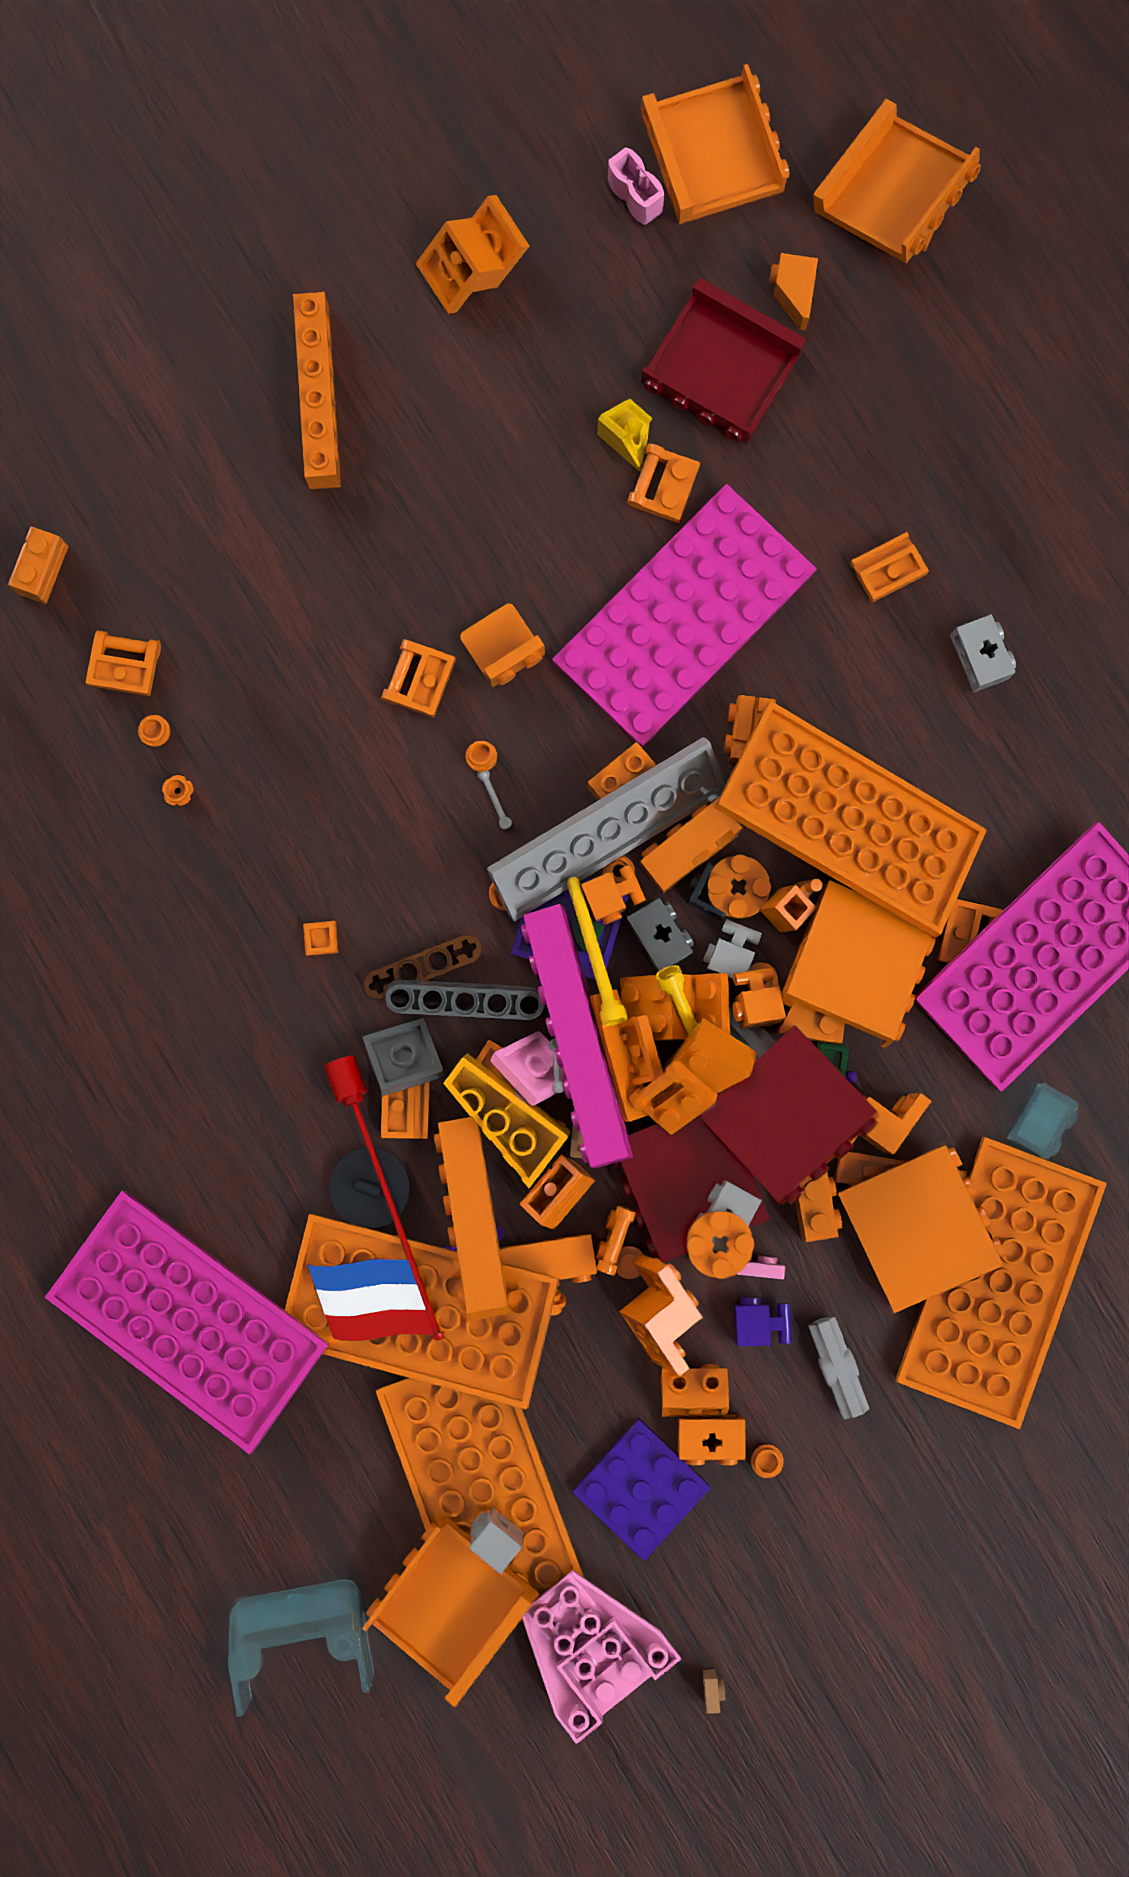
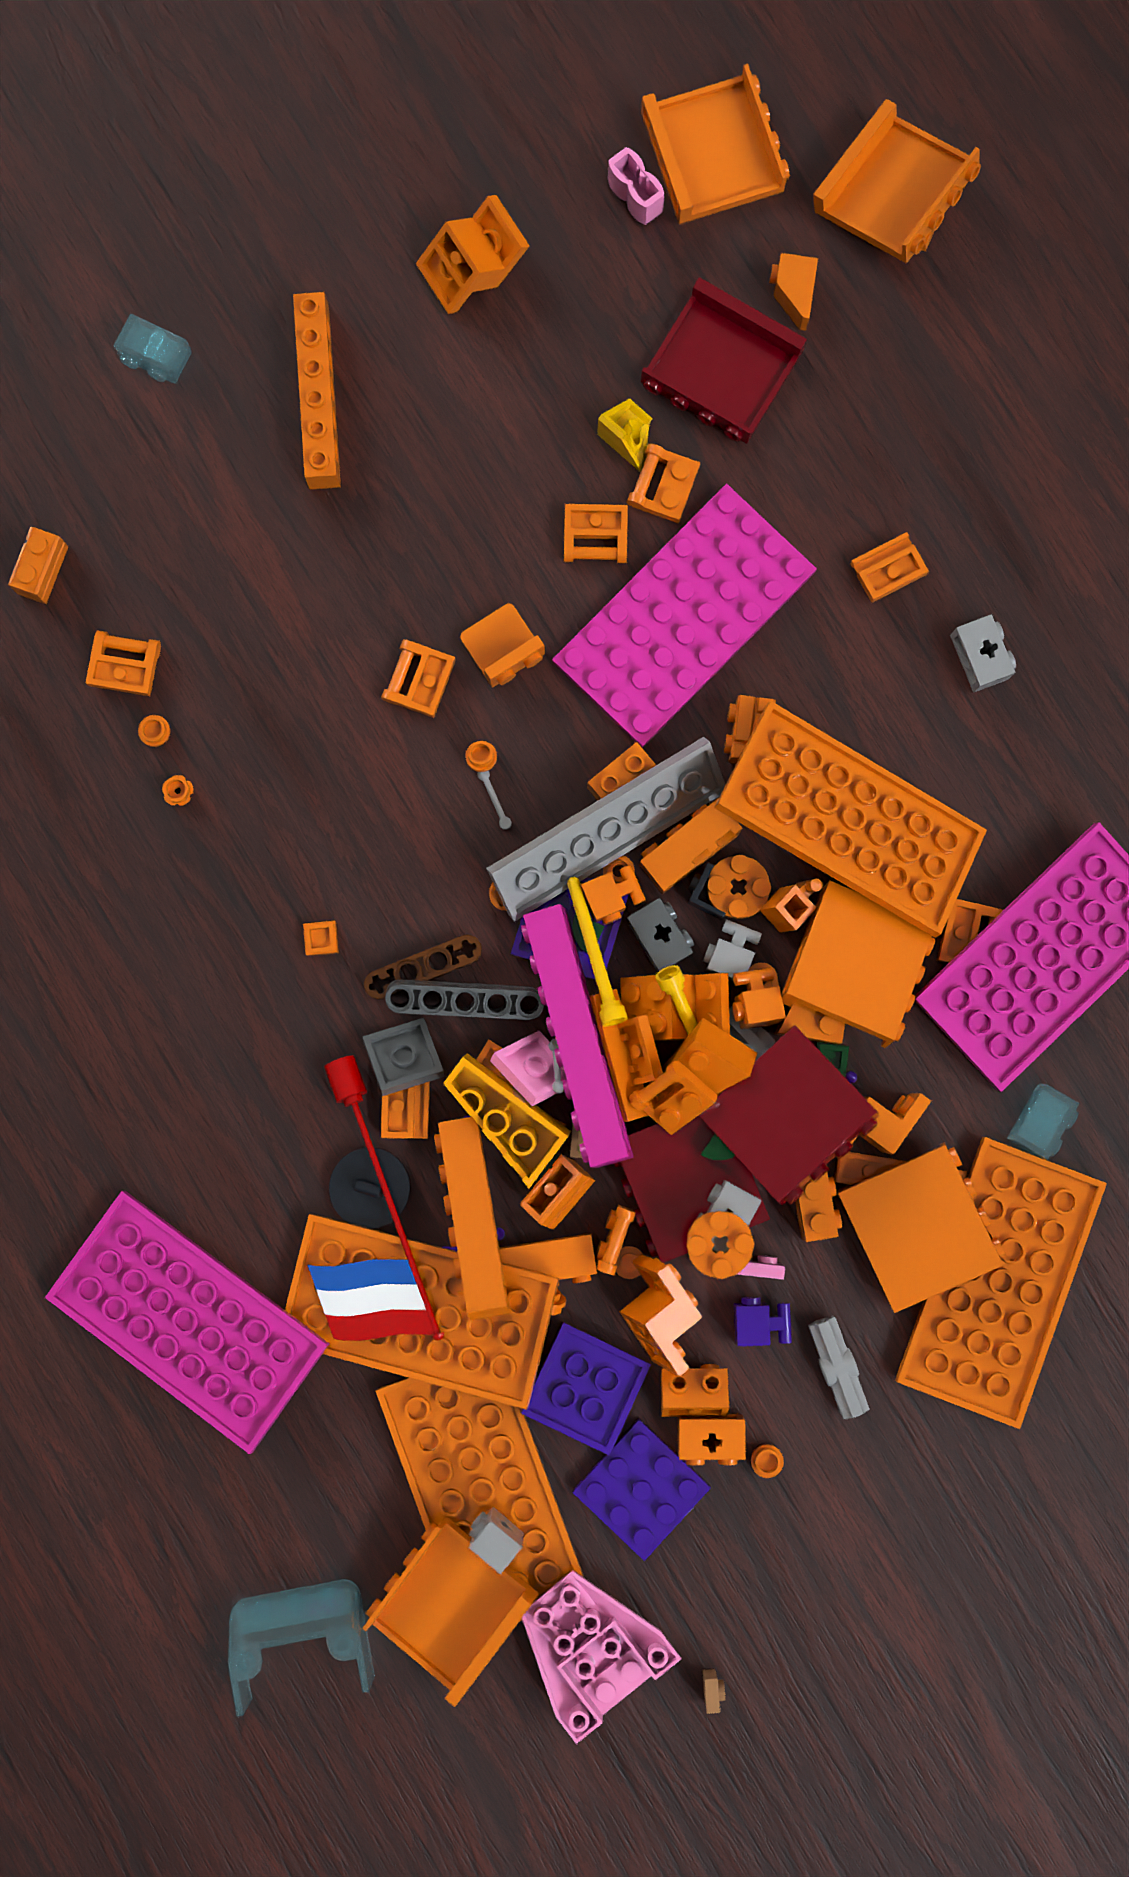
none -> clear light blue brick [114,313,192,384]
none -> dark purple plate [520,1322,651,1456]
none -> orange plate [564,504,628,563]
none -> dark green tile [700,1133,735,1160]

